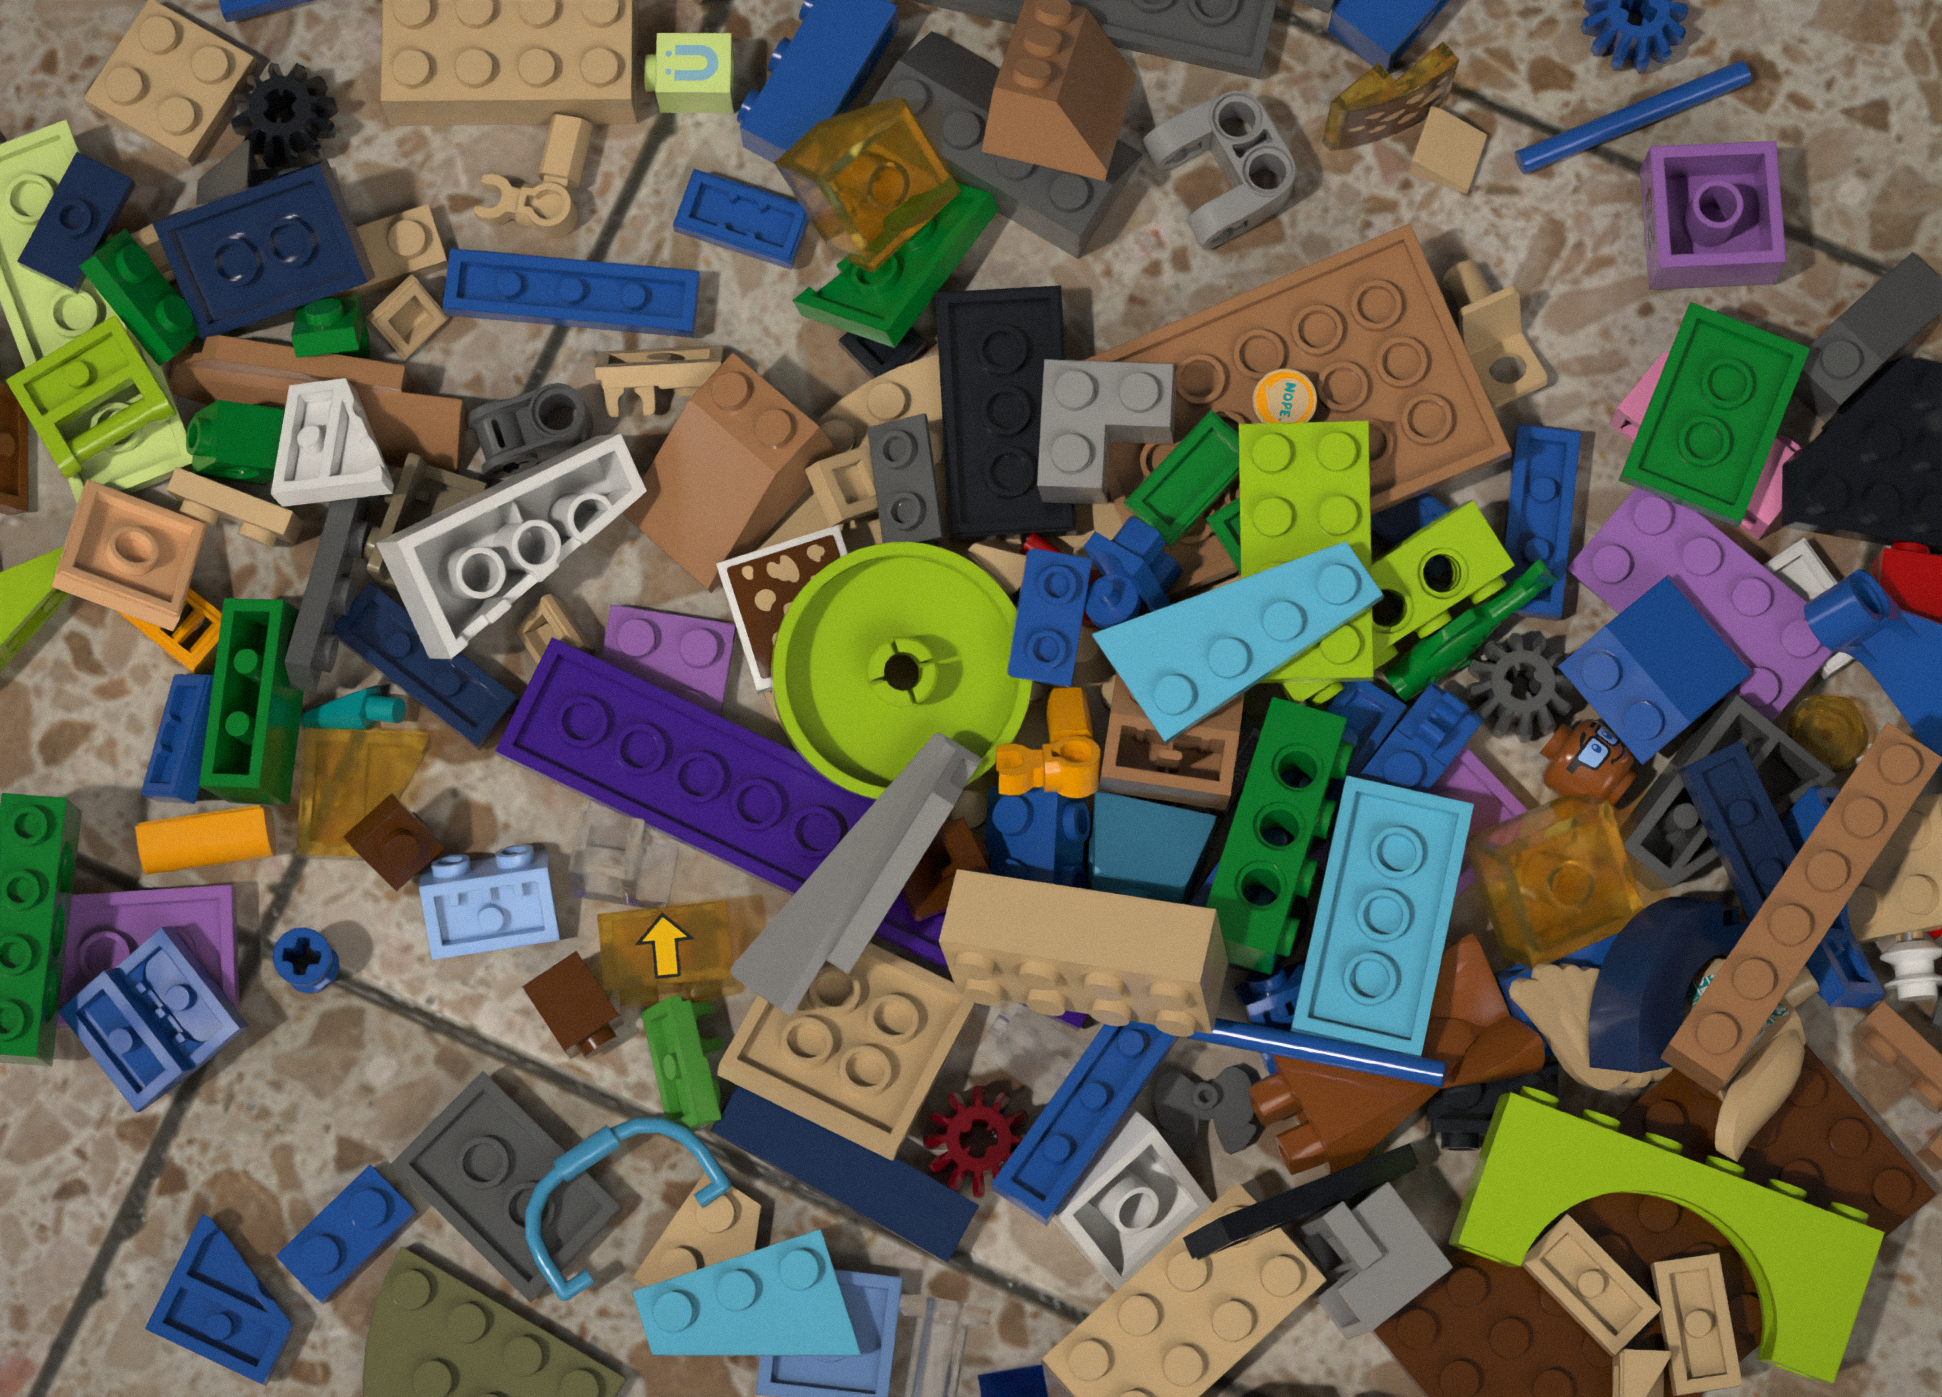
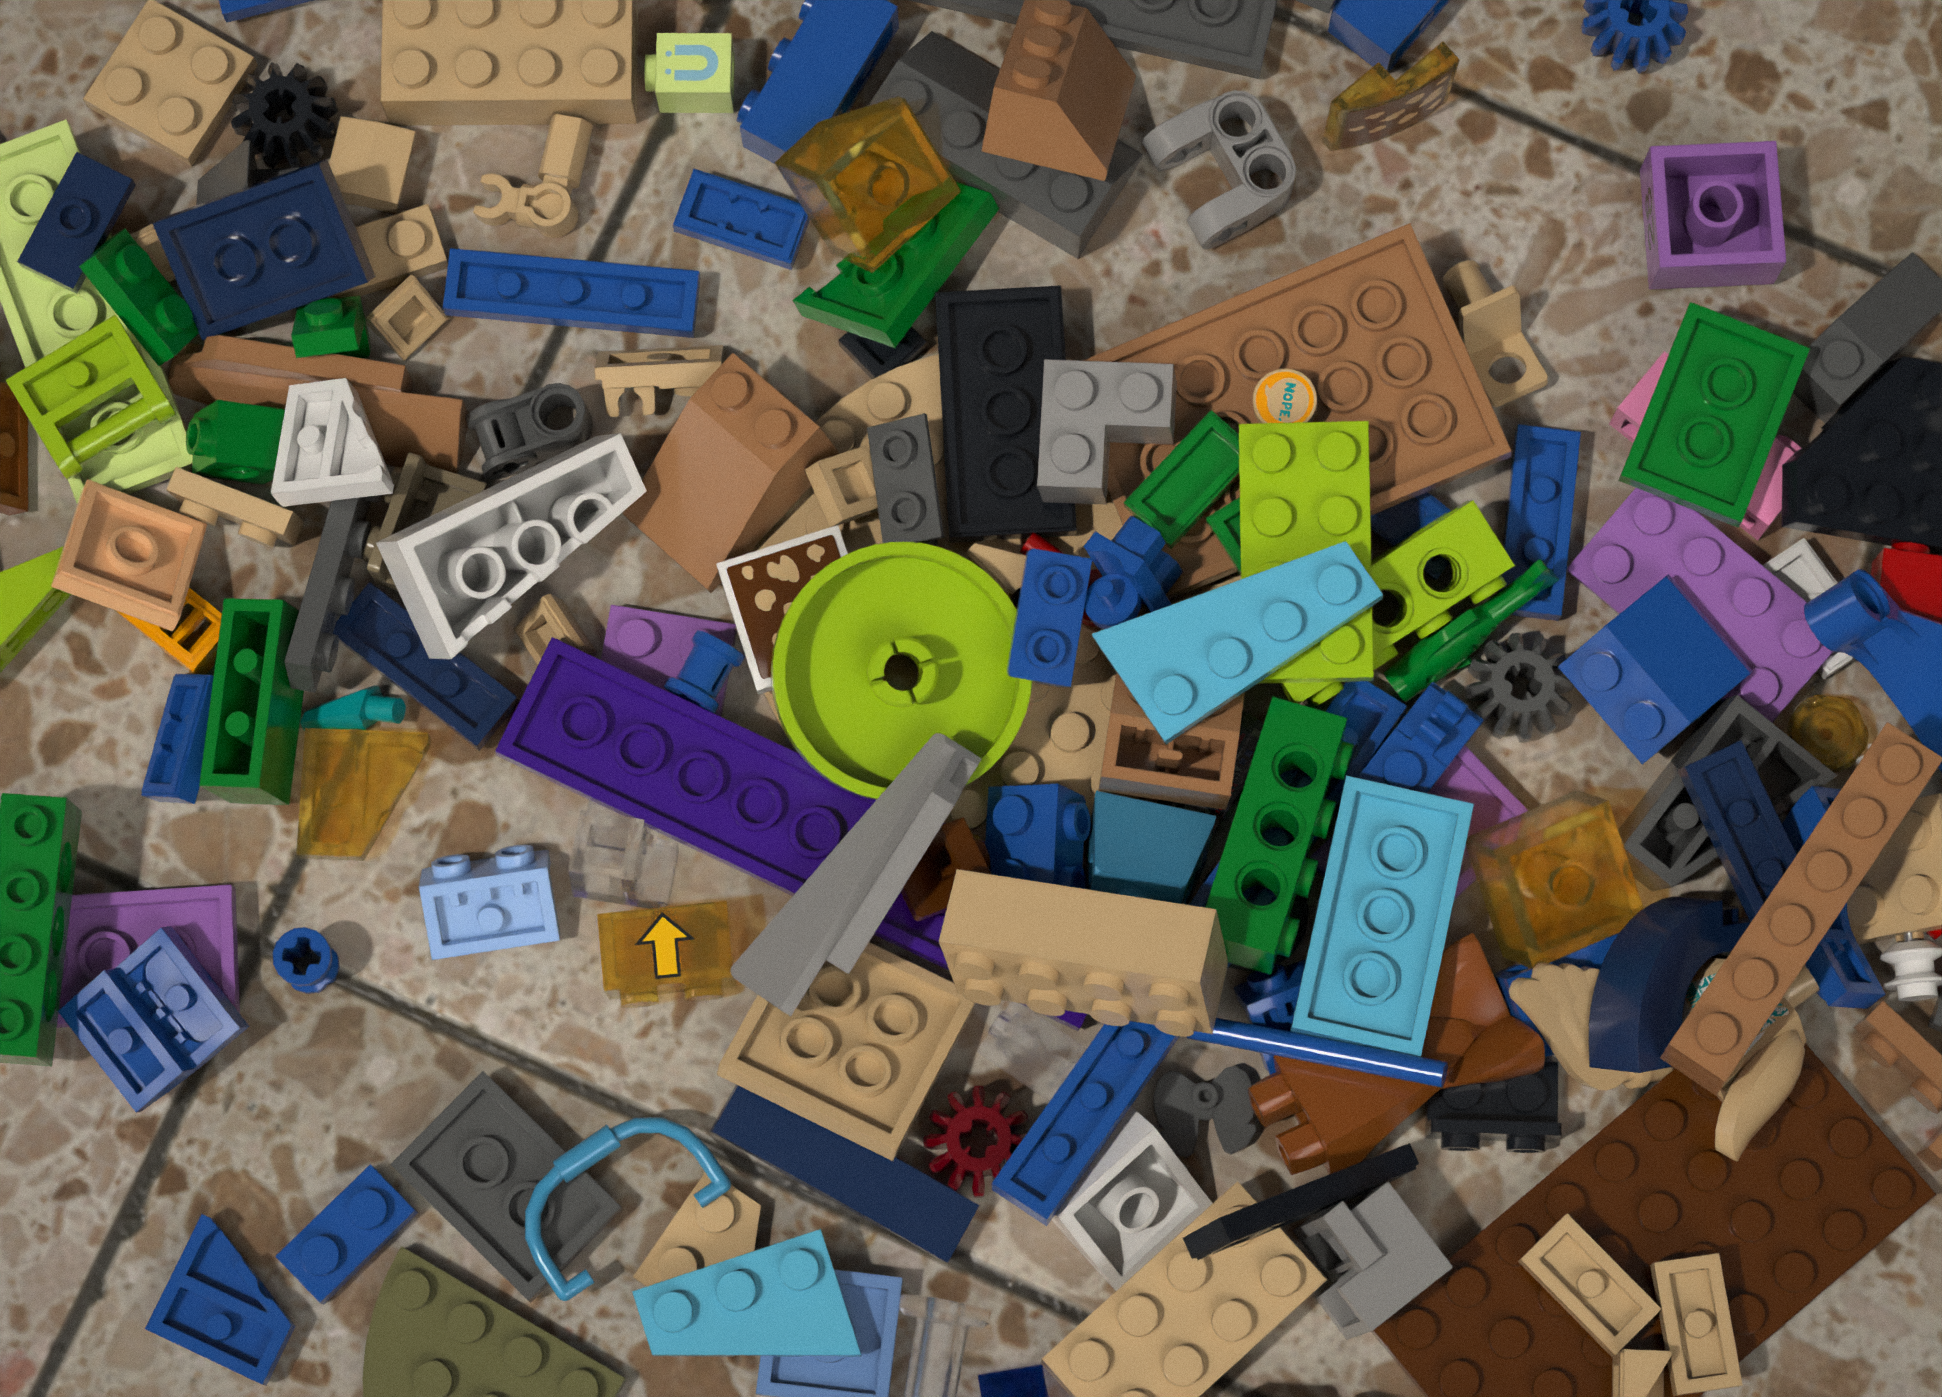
light orange brick [135,805,276,875] -> none
reddish brown bracket [344,793,445,892] -> none
reddish brown brick [522,951,624,1059] -> none
bright green plate [641,995,723,1133] -> none
light orange bar [996,687,1101,798] -> none
tan slope [1408,106,1487,194] -> none
lime arch [1448,1086,1885,1384] -> none
blue bar [1515,60,1751,174] -> none
dark orange head [1540,719,1639,814] -> none
none -> tan piece [329,116,415,214]
none -> blue bush [664,630,745,714]

